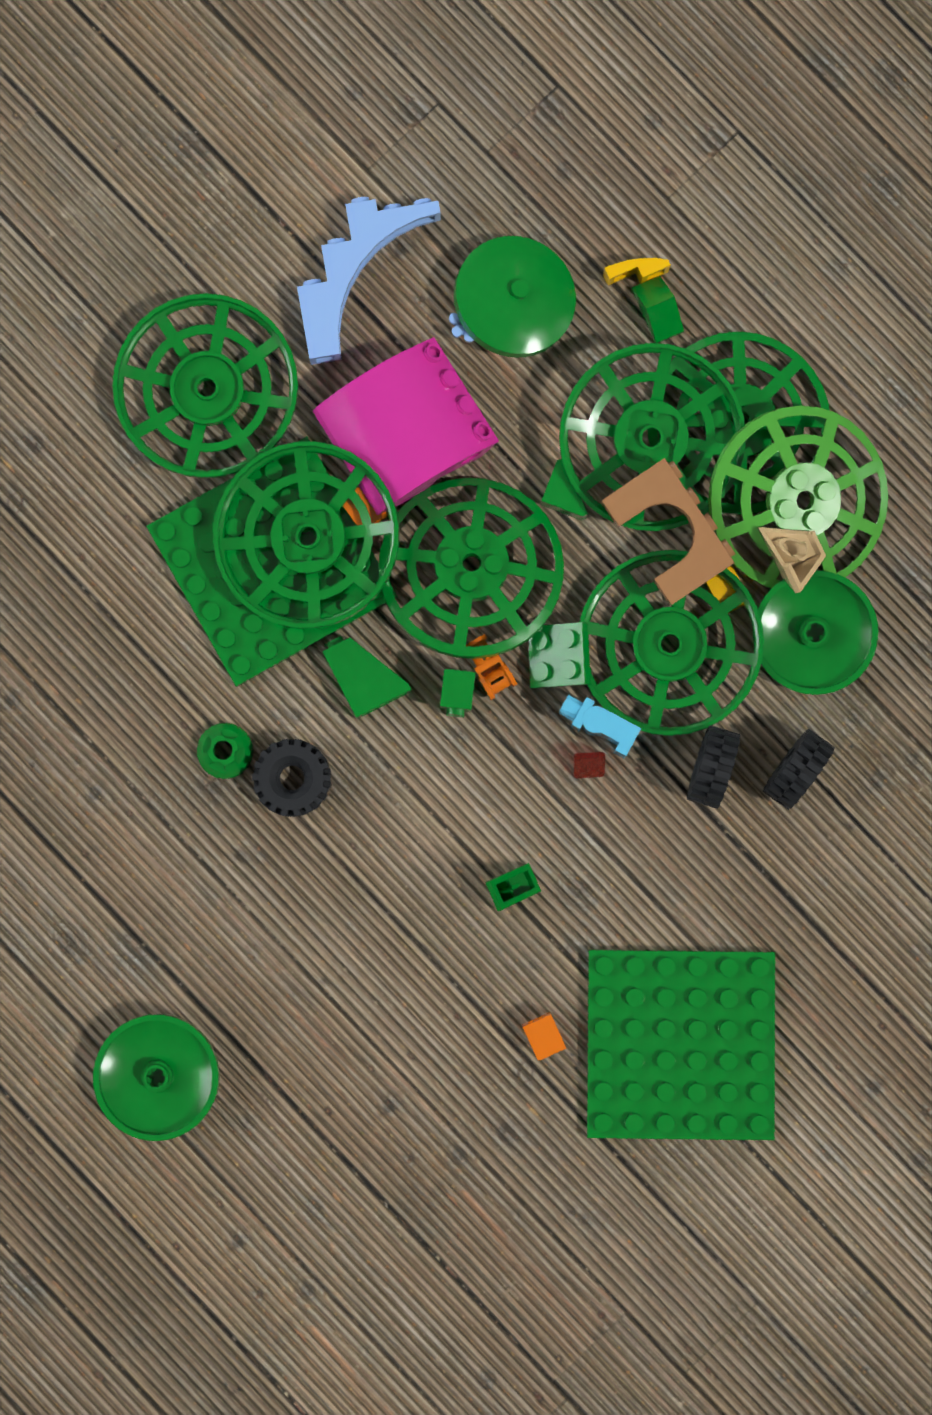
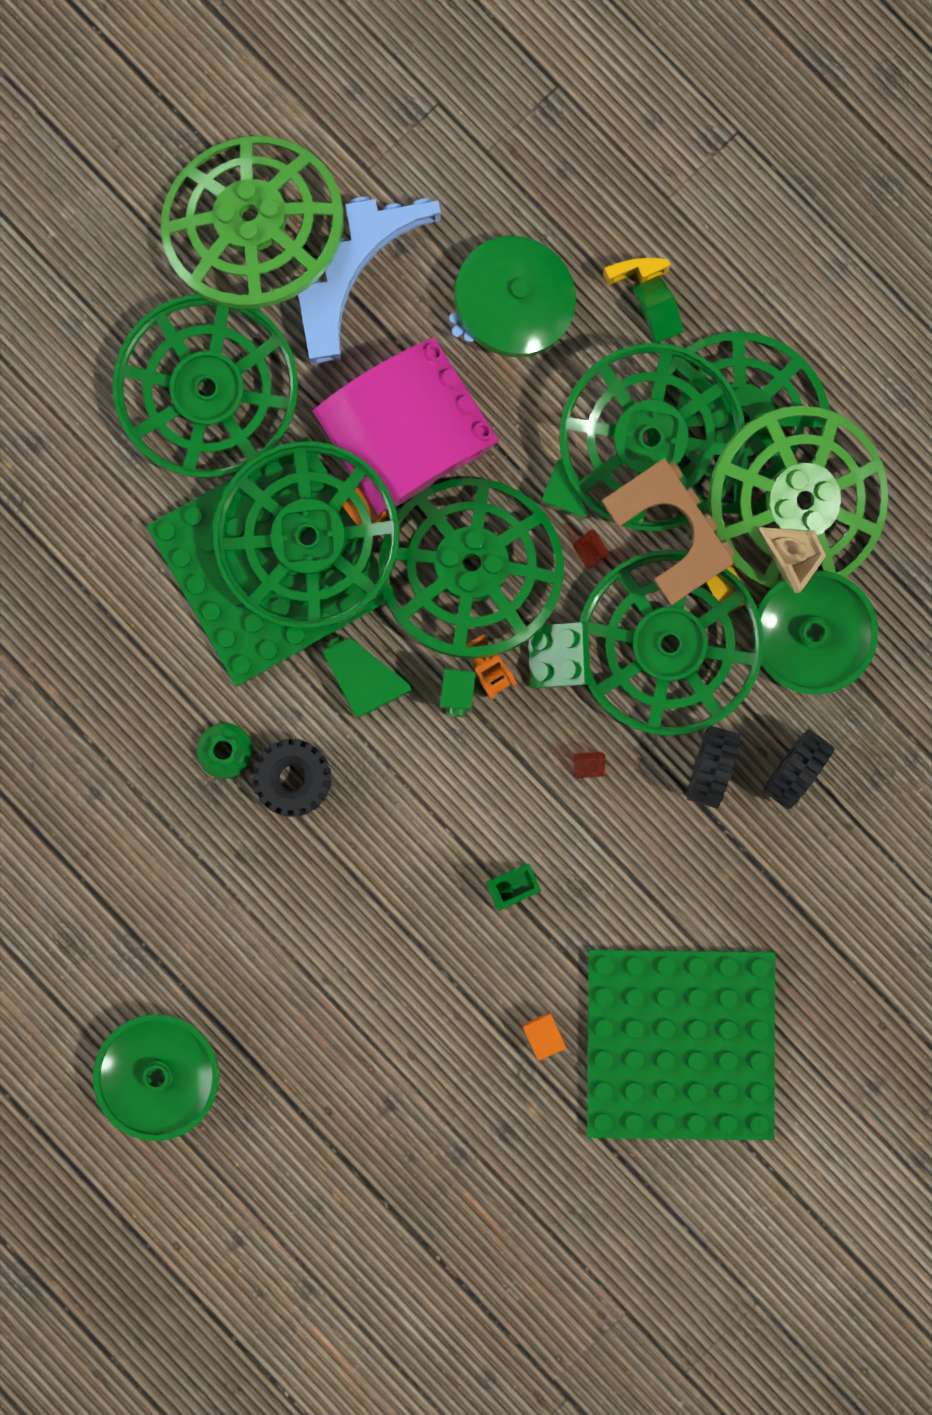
medium azure hips [559,695,641,759] -> none
none -> bright green dish [161,136,344,309]
none -> clear red slope [573,529,609,569]

